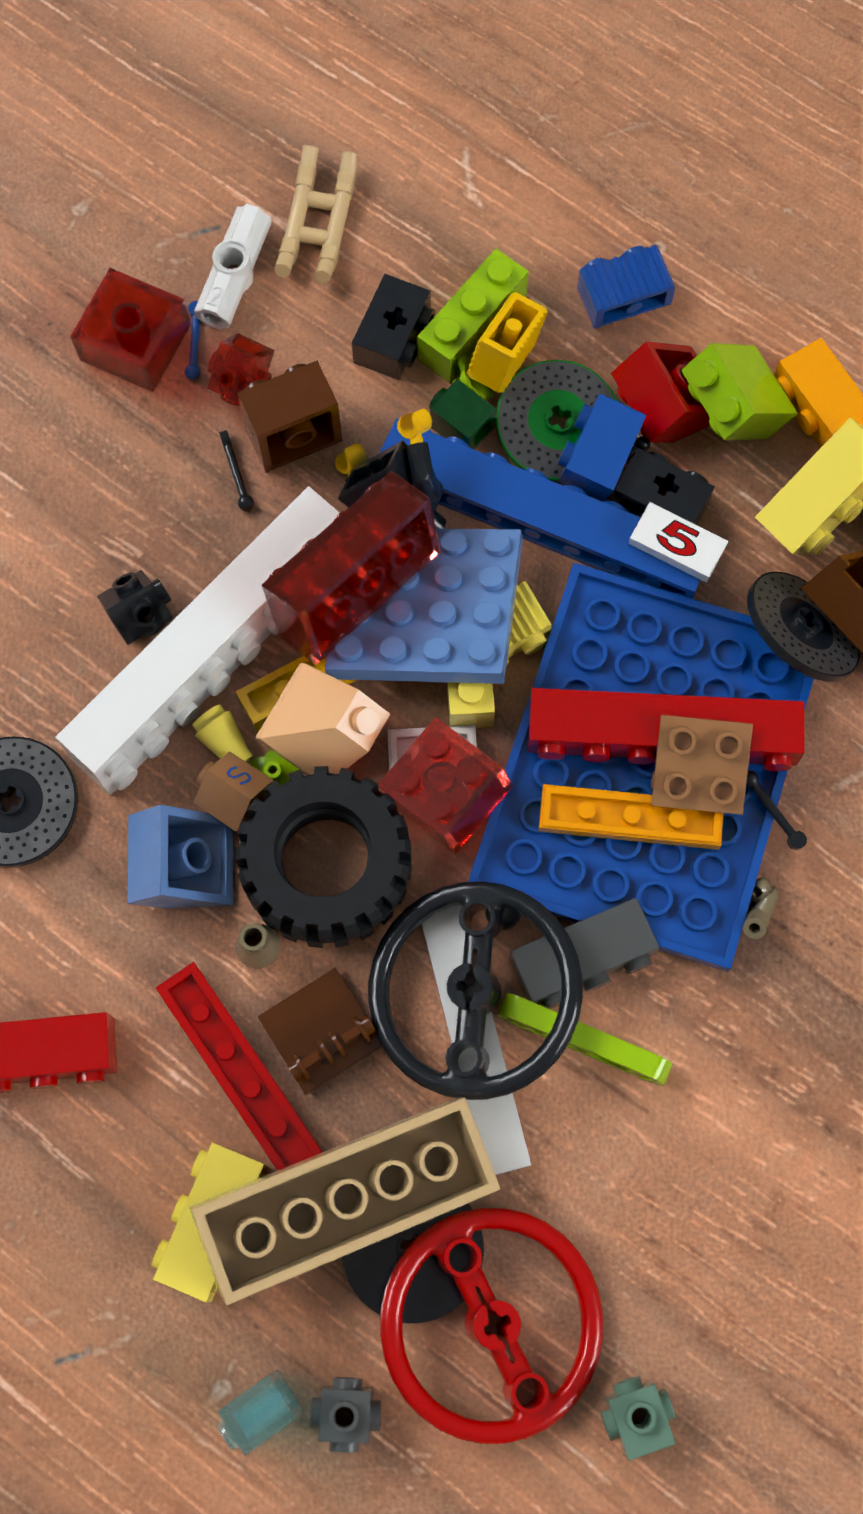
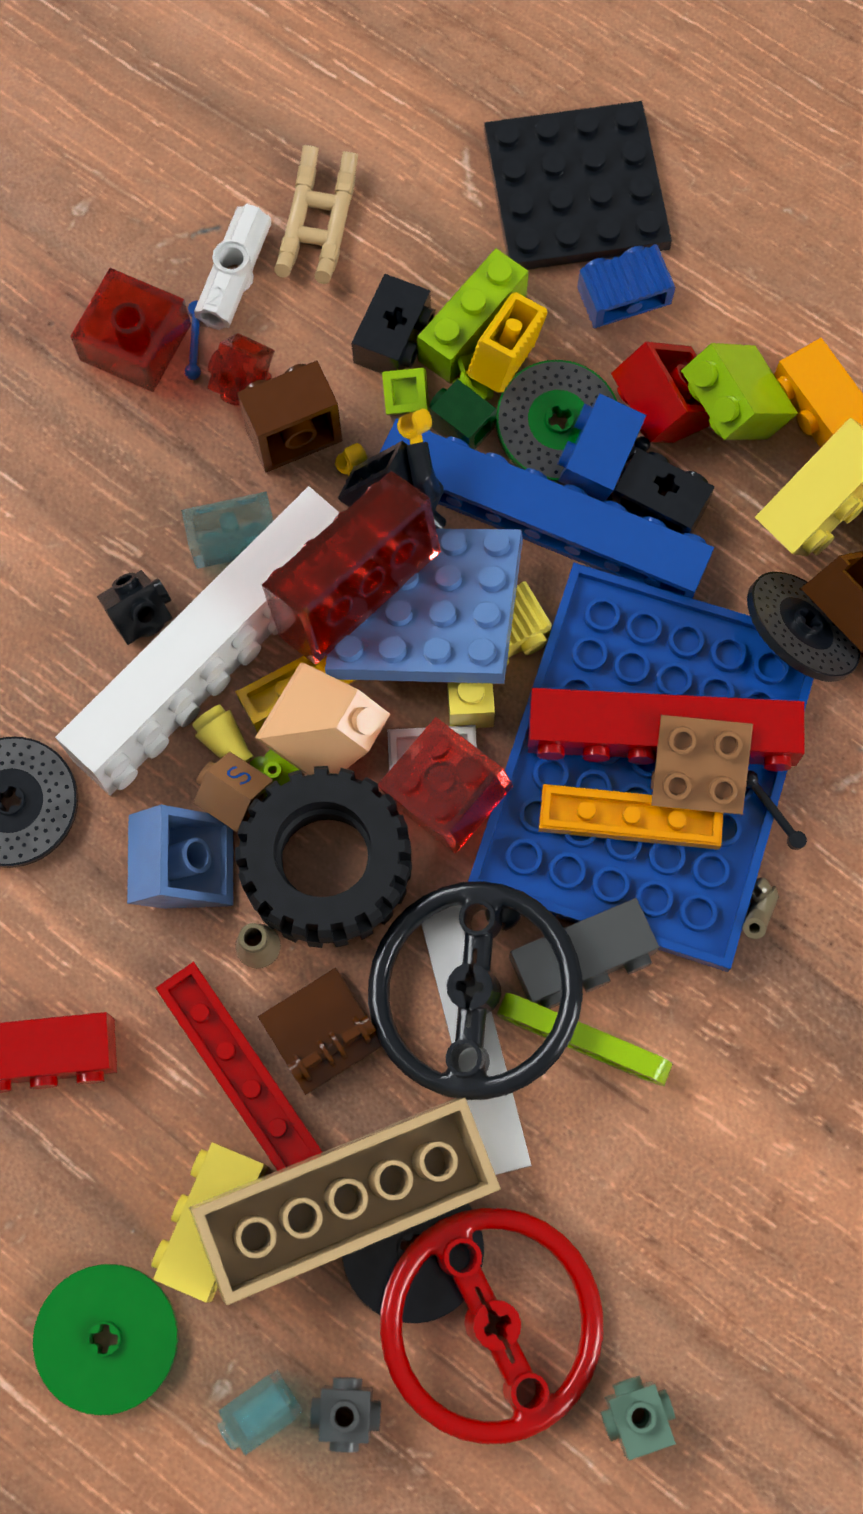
black hinge [219,430,254,511] -> none
white tile [628,502,728,583] -> none
none -> green piece [33,1264,178,1415]
none -> clear light blue brick [181,491,273,569]
none -> lime plate [382,367,430,415]
none -> black plate [484,101,672,270]

